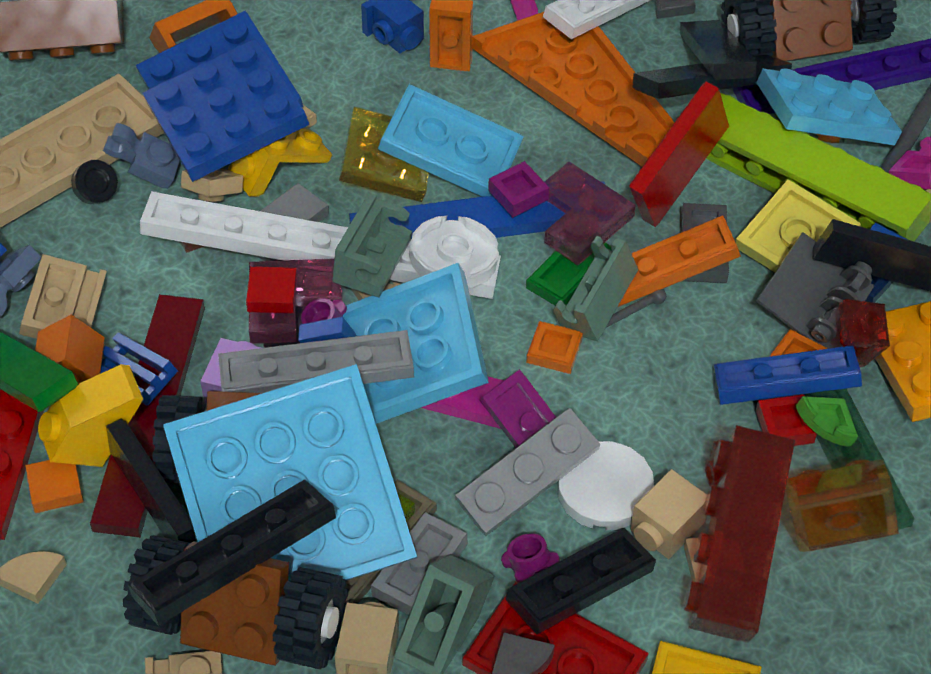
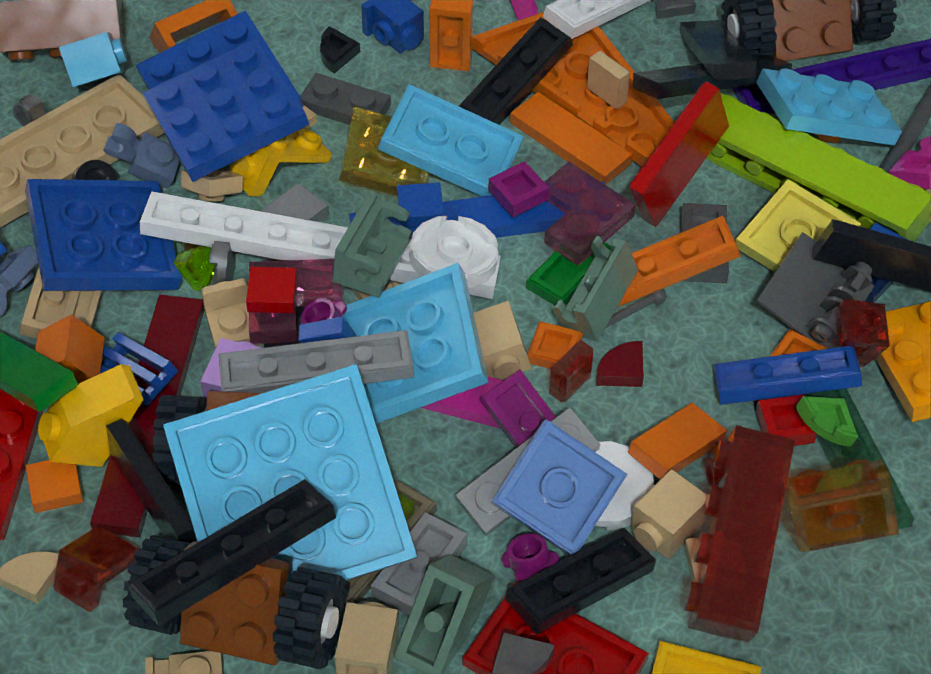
none -> flat silver tile [13,94,45,126]
none -> blue plate [25,179,182,291]
none -> clear red bracket [53,525,137,612]
none -> medium azure brick [59,32,128,87]
none -> clear neon green tile [173,246,215,291]
none -> tan bracket [201,278,262,349]
none -> flat silver tile [208,241,235,286]
none -> dark grey plate [300,73,391,133]
none -> black tile [320,26,360,74]
none -> blue tile [397,182,444,228]
none -> black tile [459,17,573,125]
none -> tan brick [474,301,532,380]
none -> medium blue tile [490,419,628,556]
none -> orange tile [510,92,633,185]
none -> clear red tile [549,340,594,403]
none -> tan tile [587,51,630,110]
none -> dark red tile [596,341,644,387]
none -> orange tile [628,402,728,480]

